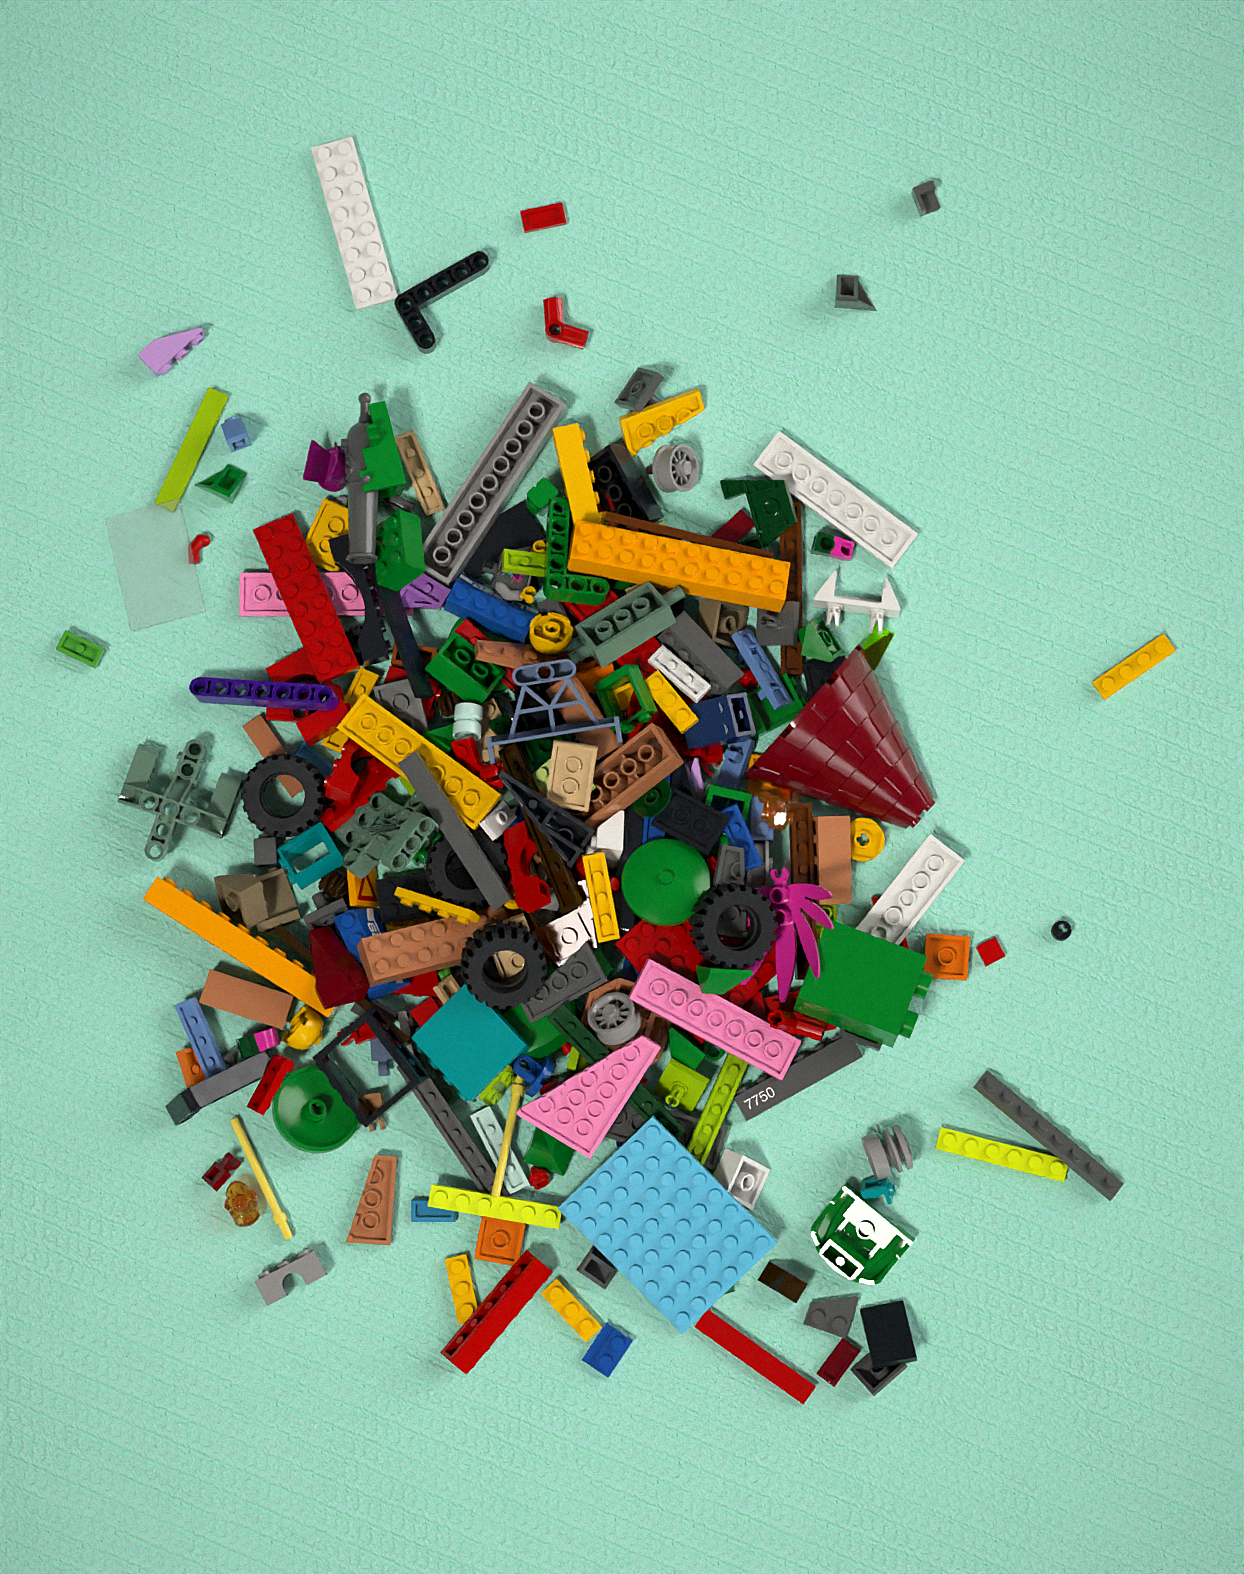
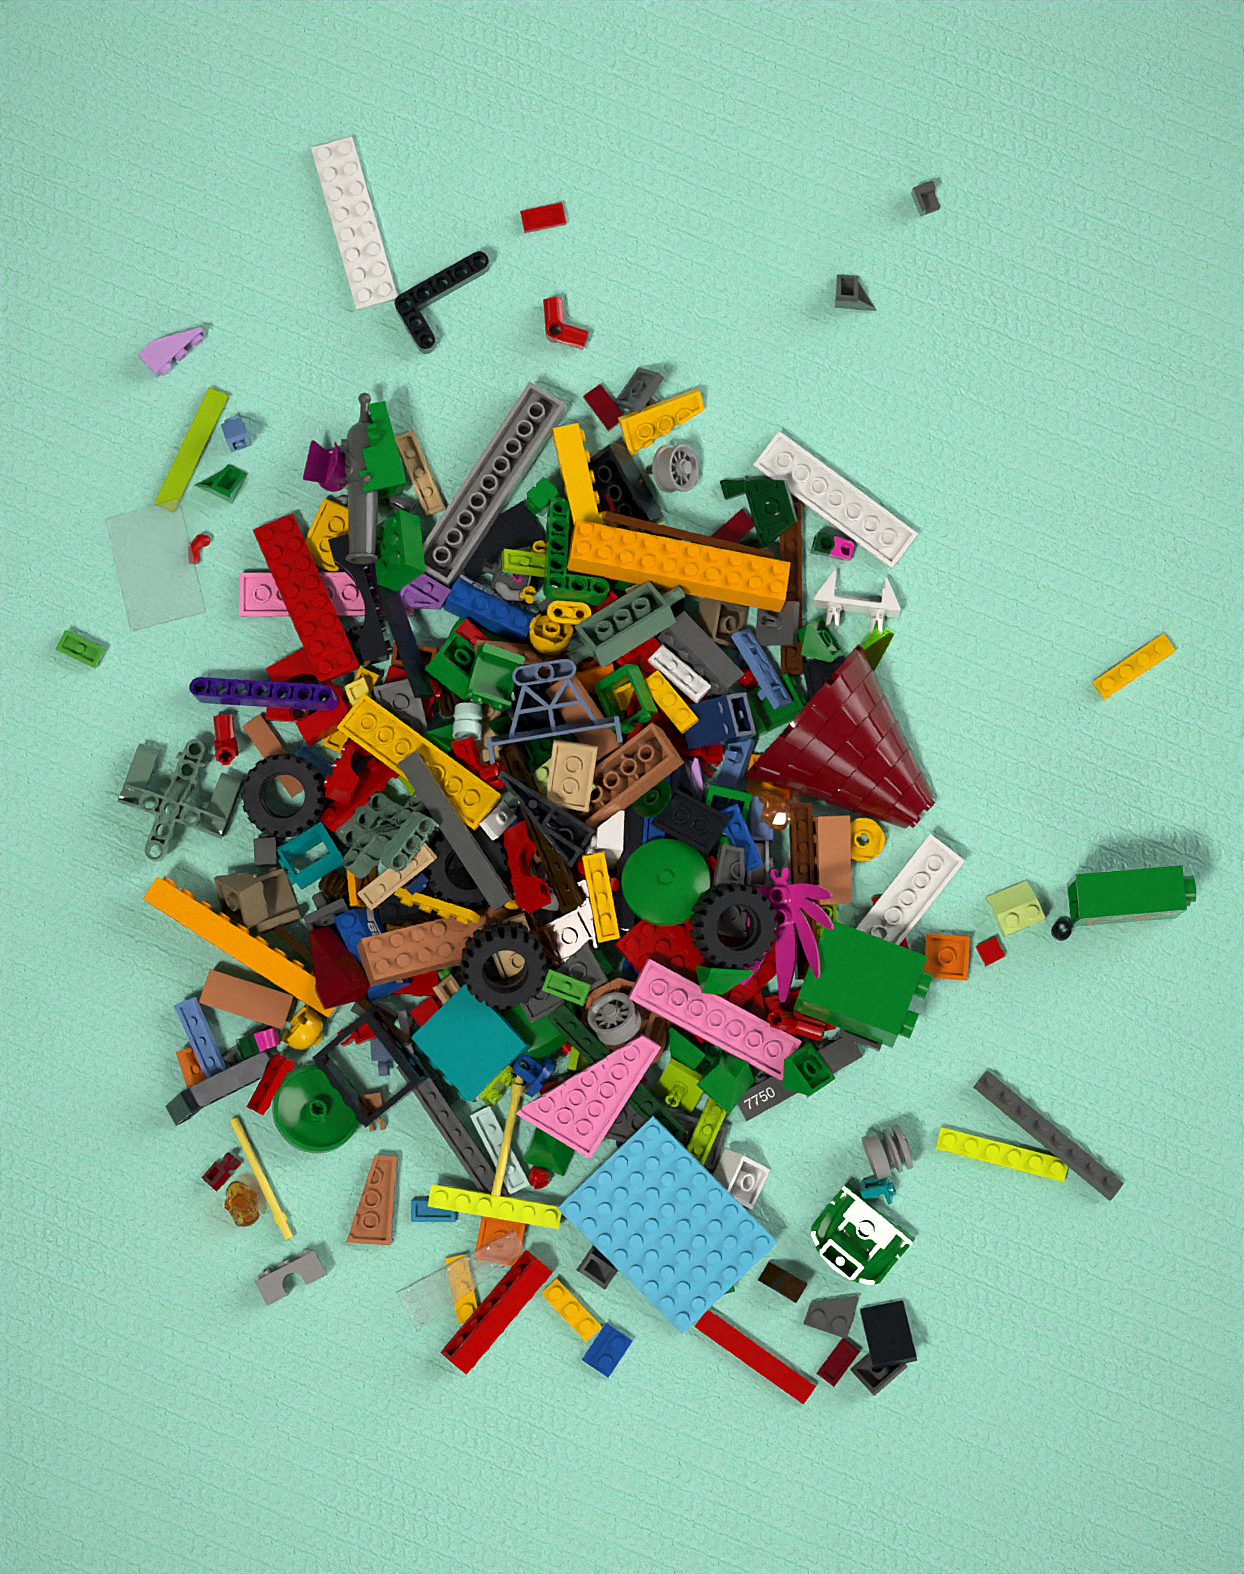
none -> red piece [213,714,239,765]
none -> light yellow plate [344,677,373,707]
none -> tan plate [357,842,438,910]
none -> clear wing [396,1229,525,1332]
none -> dark blue plate [405,869,428,895]
none -> green panel [465,643,525,711]
none -> bright green plate [542,969,591,1006]
none -> yellow plate [547,601,591,625]
none -> dark red tile [583,384,623,432]
none -> green slope [696,1052,754,1114]
none -> green slope [783,1042,836,1098]
none -> yellowish green slope [986,880,1046,938]
none -> green brick [1067,865,1196,927]

